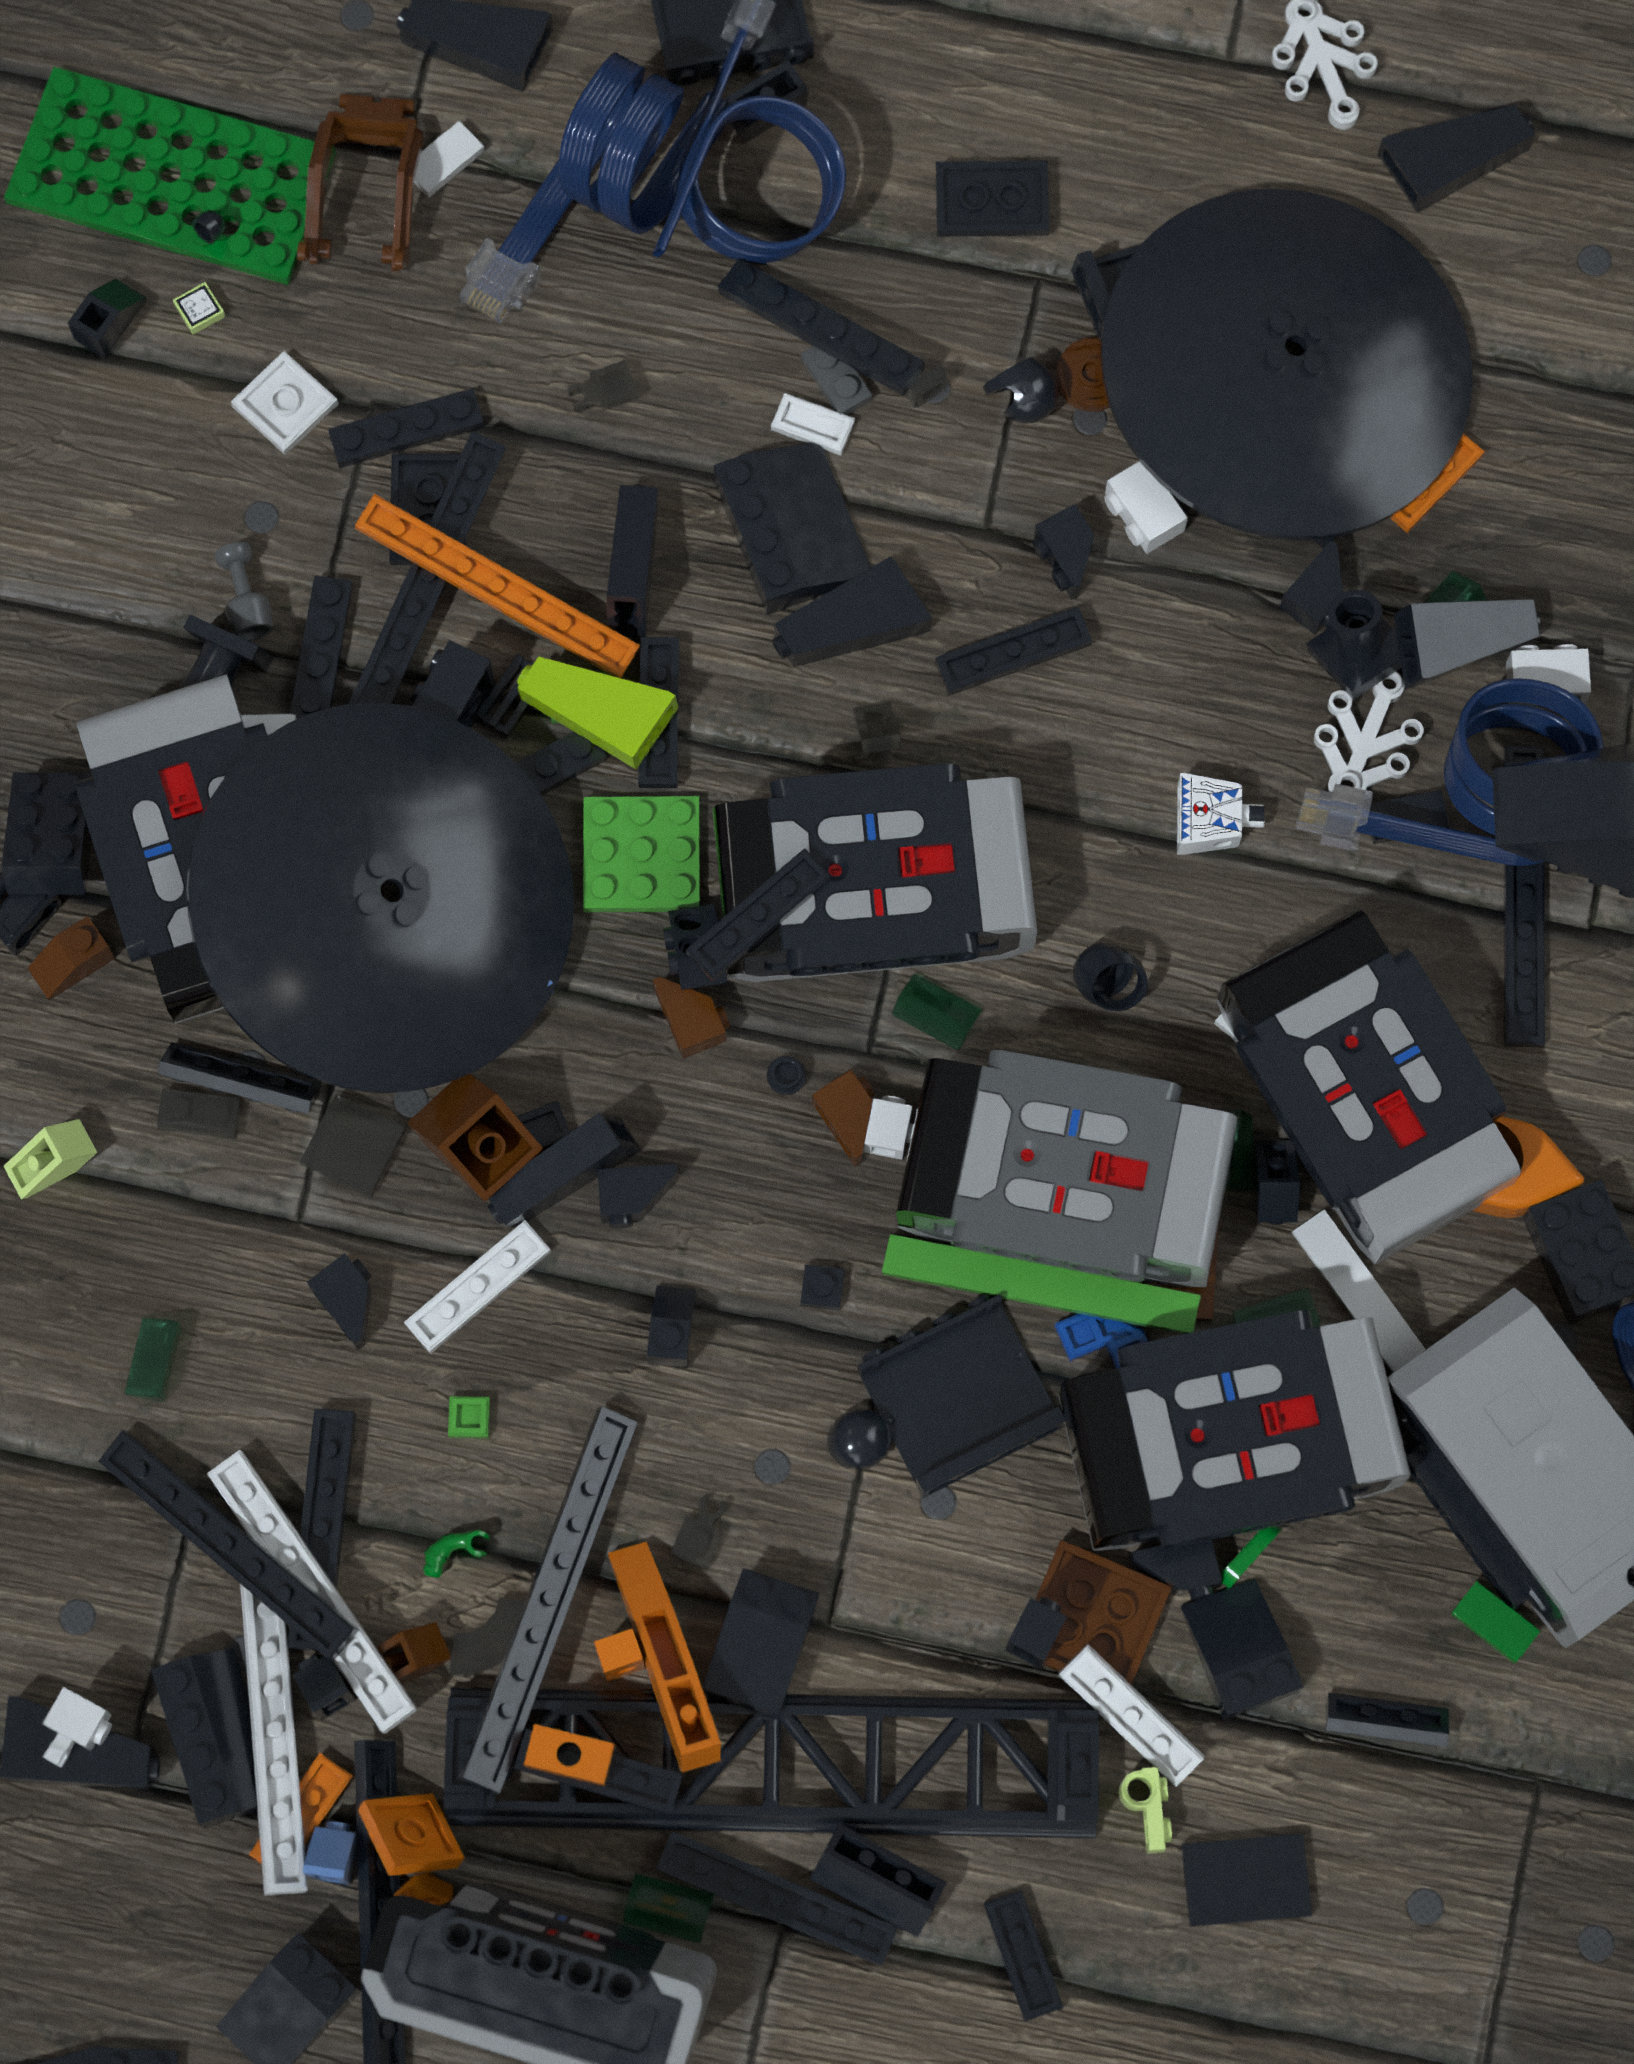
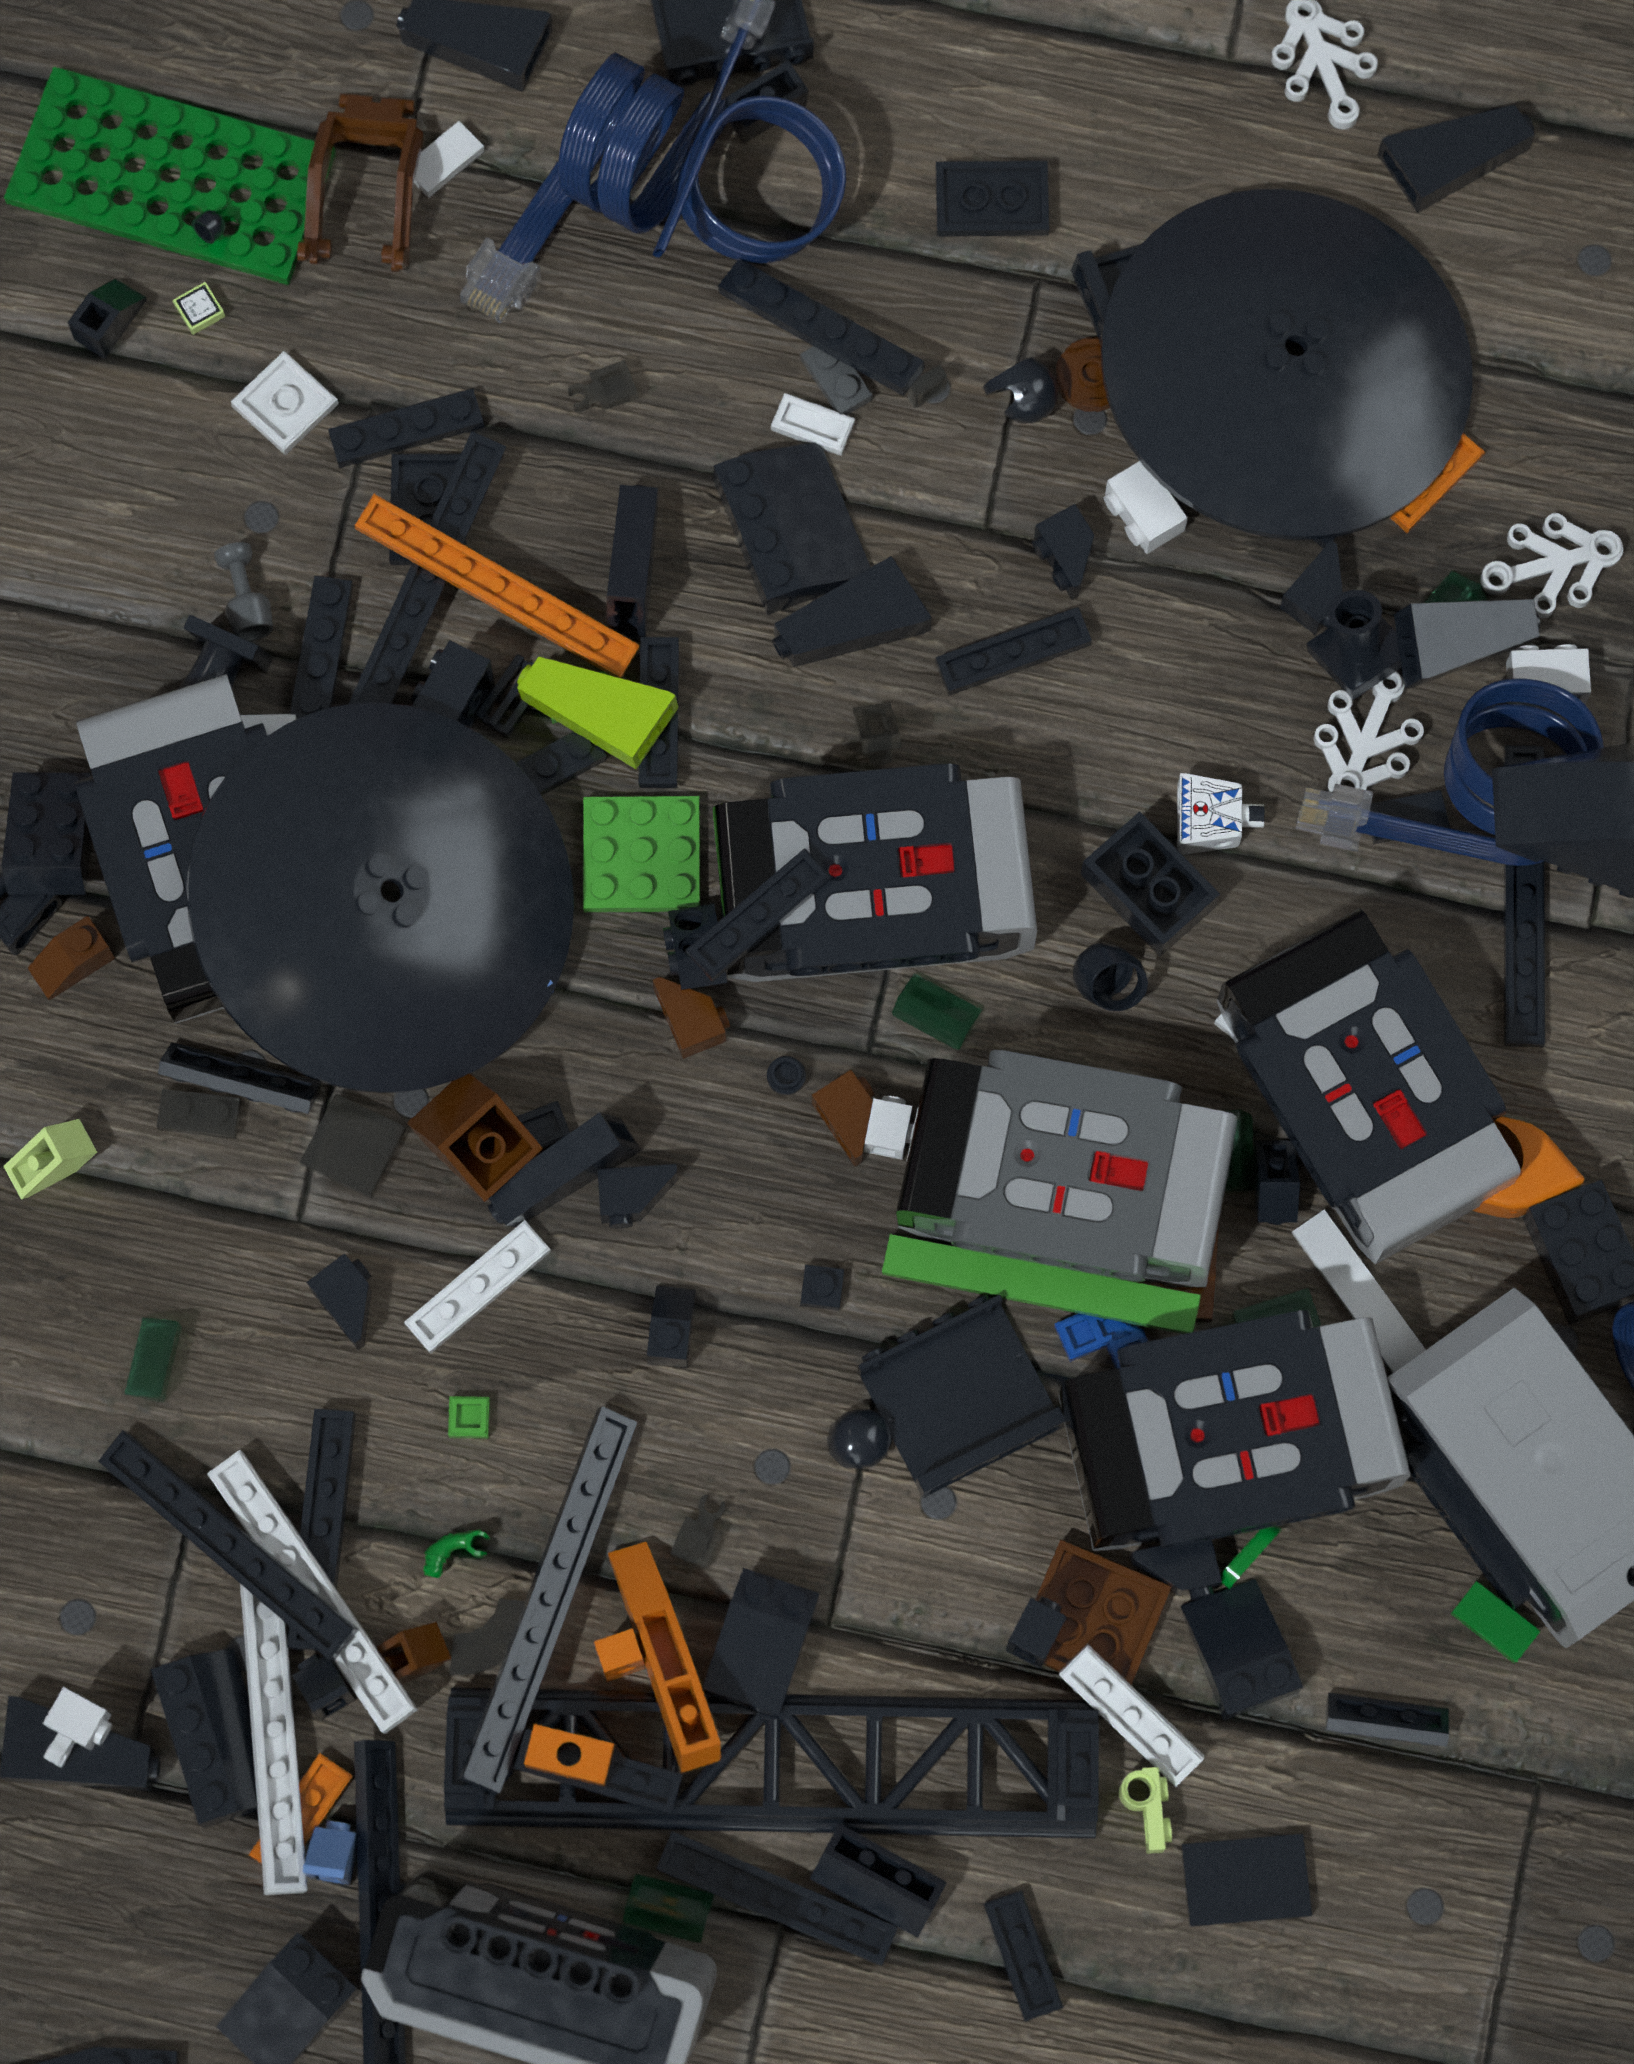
orange plate [358,1793,464,1876] -> none
none -> black brick [1081,811,1220,957]
none -> white plant [1480,513,1623,618]

